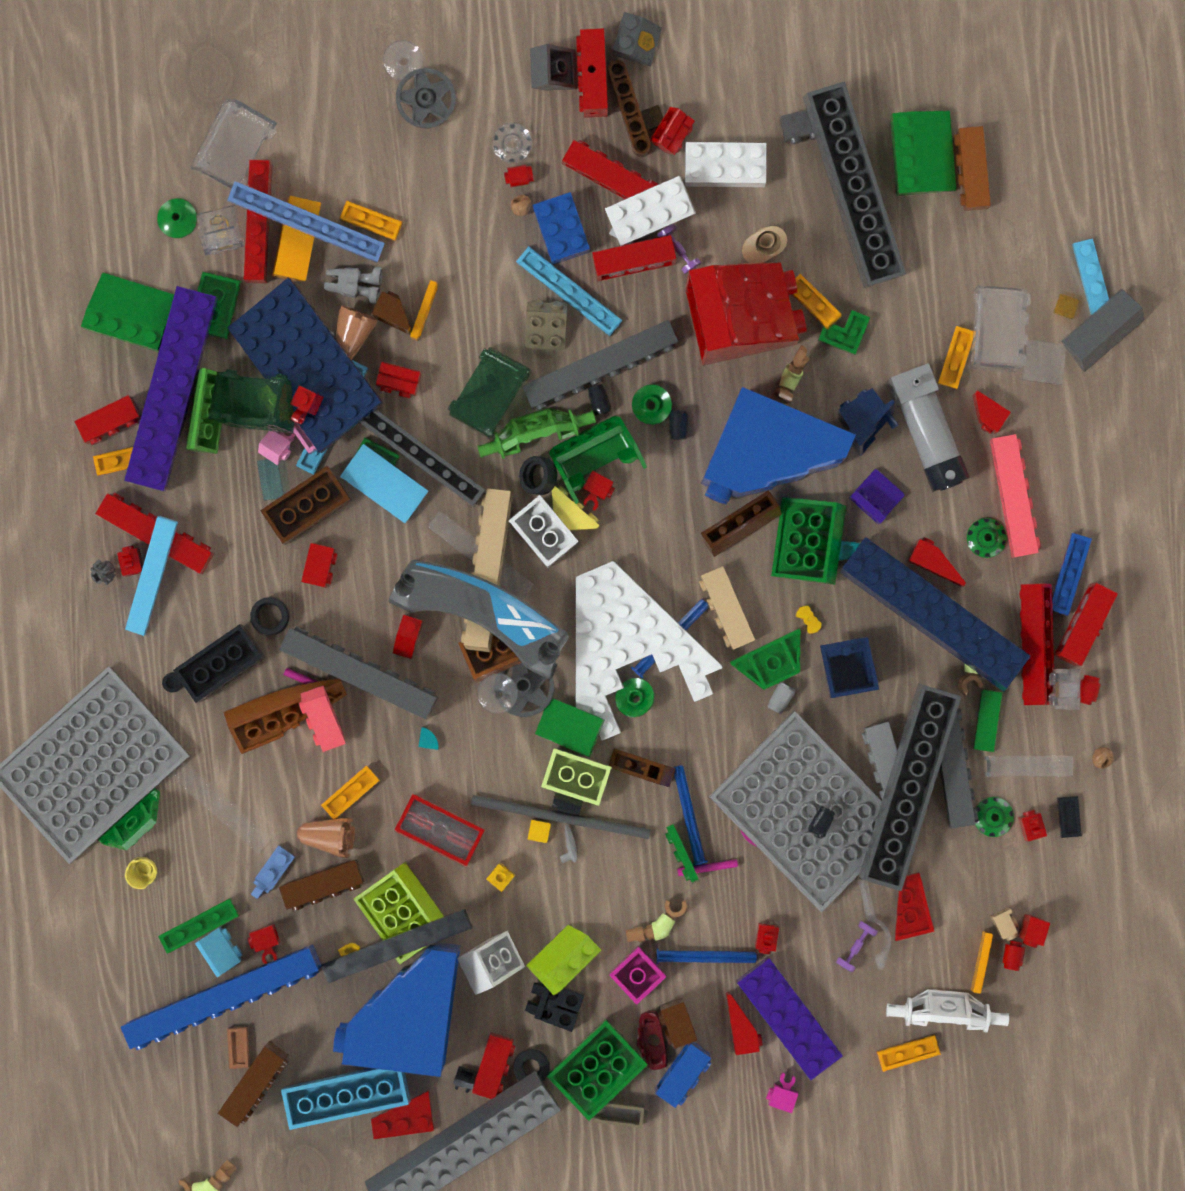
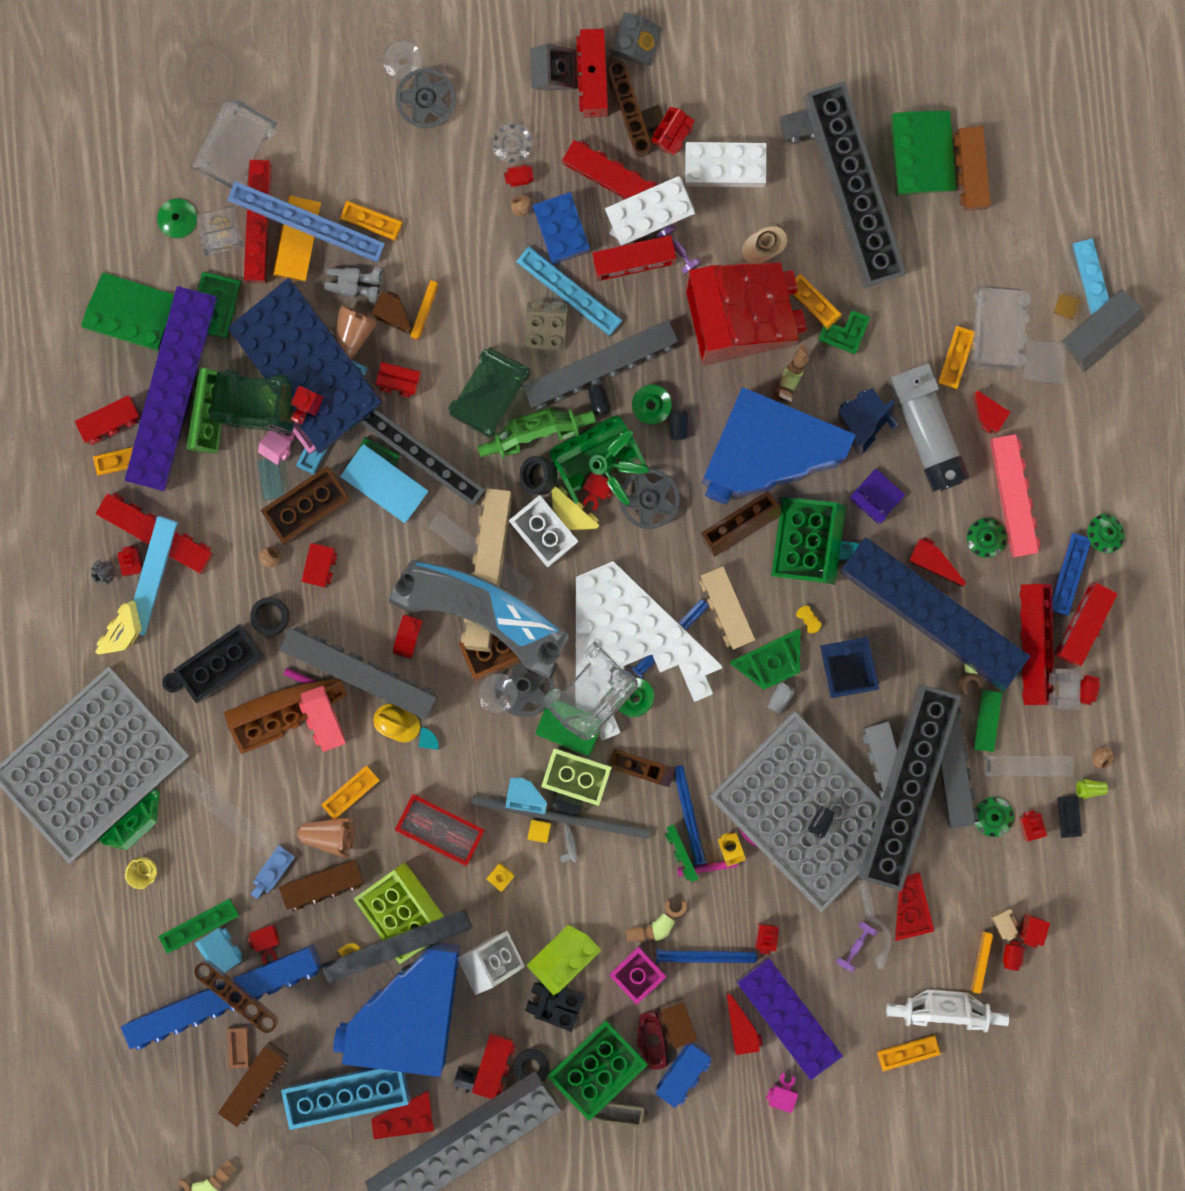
none -> light yellow slope [95,600,142,654]
none -> reddish brown beam [194,961,278,1033]
none -> medium nougat piece [259,547,280,568]
none -> yellow piece [373,704,420,743]
none -> medium azure slope [505,777,547,814]
none -> clear windscreen [541,641,638,740]
none -> green plant [589,430,650,505]
none -> dark grey wheel [620,469,680,529]
none -> yellow brick [717,833,746,867]
none -> lime cone [1076,779,1108,799]
none -> green dish [1087,514,1125,553]

